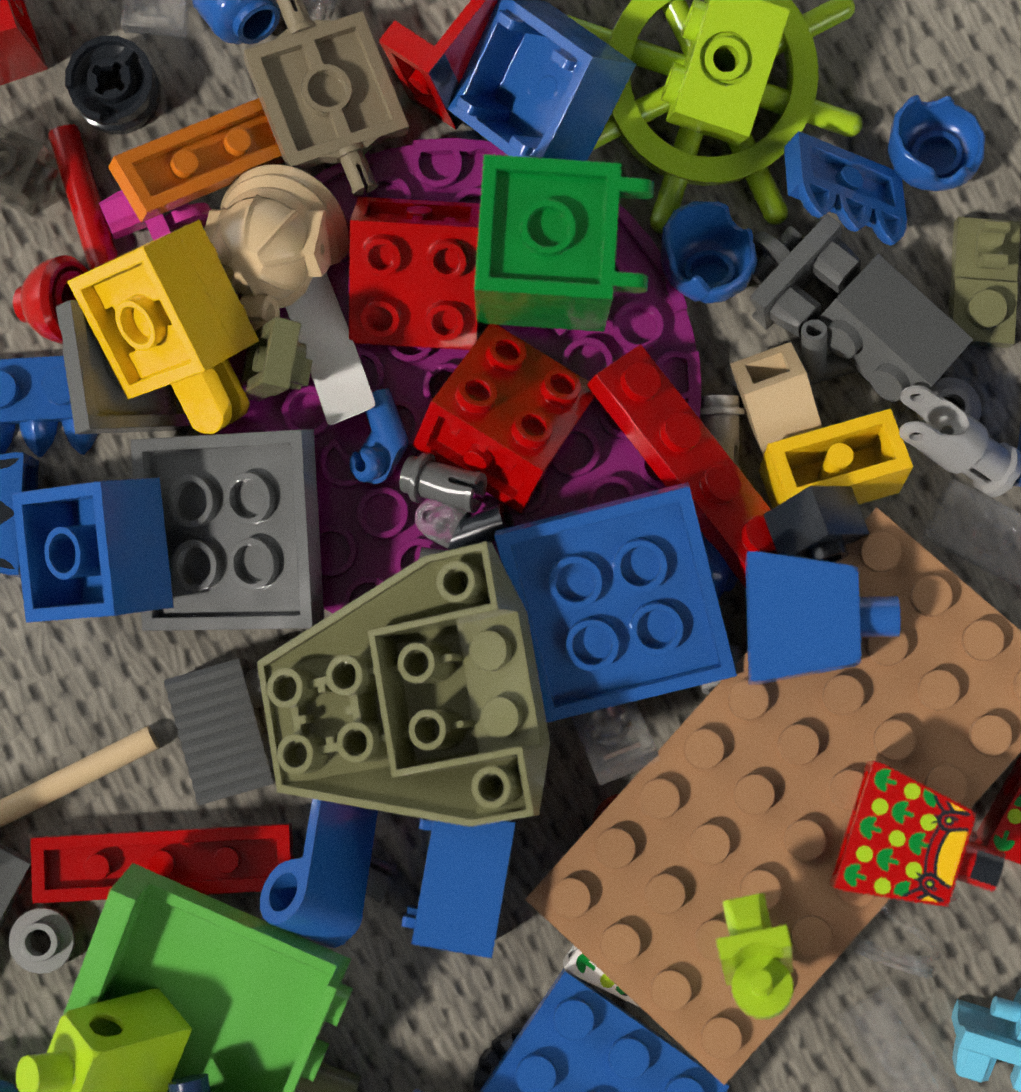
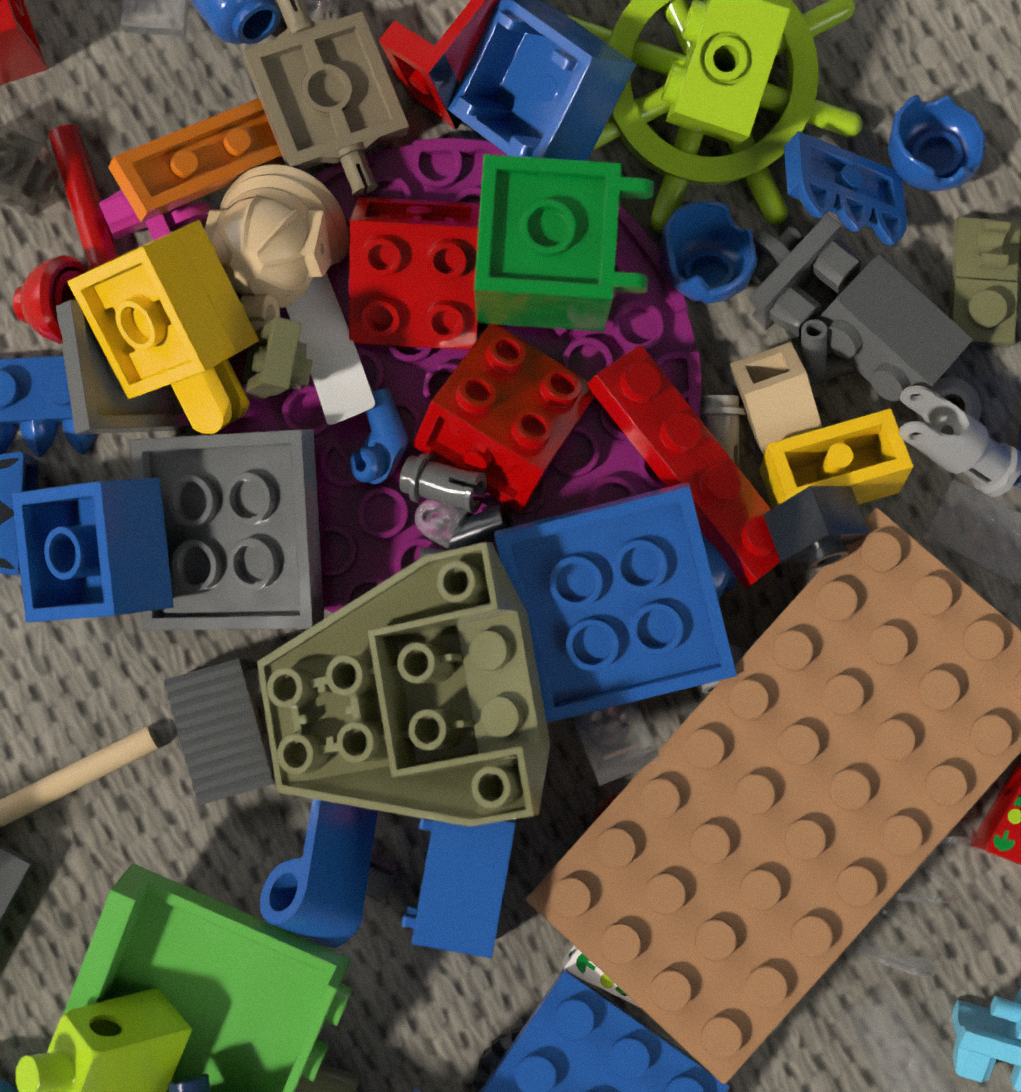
light grey plate [9,907,76,974] -> none
red plate [30,823,294,904] -> none
black wheel [65,36,161,135] -> none
lime hips [716,893,793,1019] -> none
blue torso [745,551,900,685] -> none
torso [829,761,1005,907] -> none

